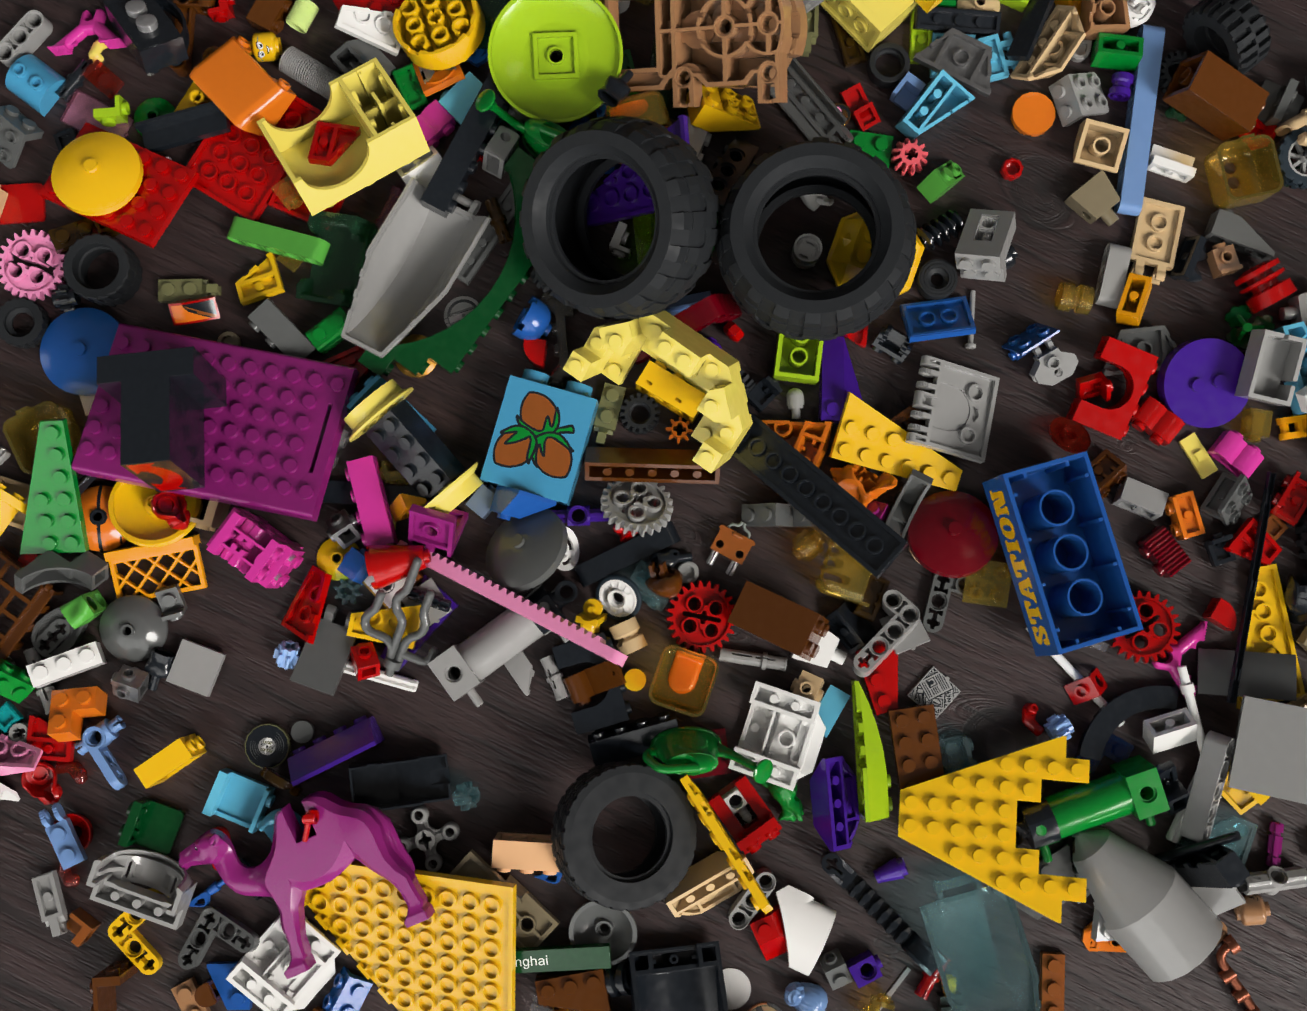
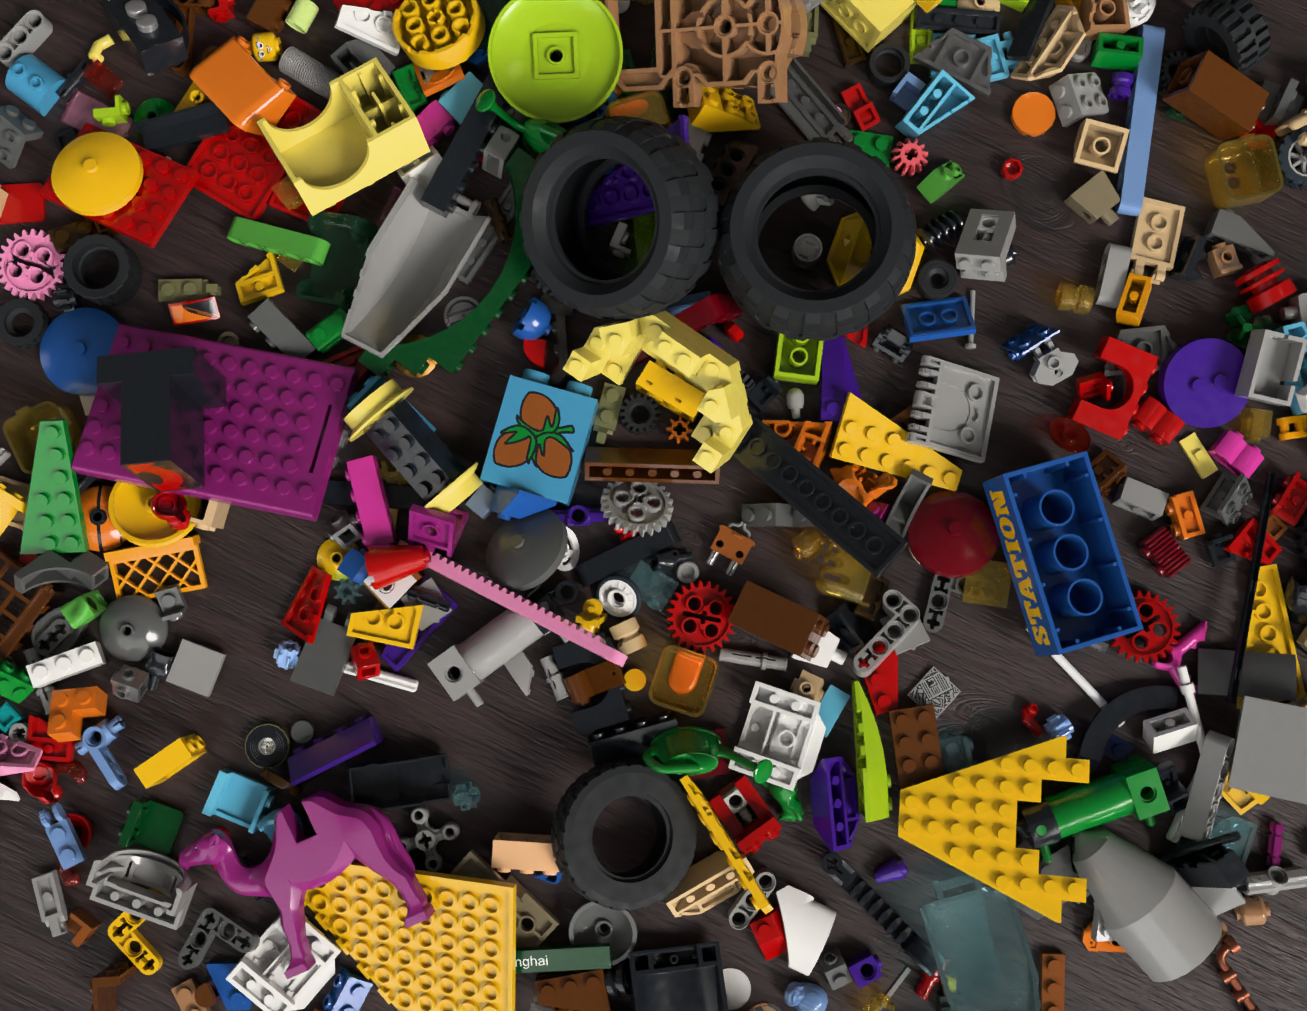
dark pink piece [47,9,127,56] -> none
blue hand [189,879,225,907] -> none
dark pink piece [206,507,305,588] -> none
red hand [302,810,319,842] -> none
red wing [308,121,361,166] -> none
dark grey plant [360,557,438,677] -> none
light orange slope [389,493,427,522] -> none
black piece [598,70,633,107] -> none
reddish brown piece [645,561,683,598] -> none
red bracket [1064,667,1108,705] -> none
white panel [1147,144,1197,183] -> none
red brick [1201,598,1237,631] -> none

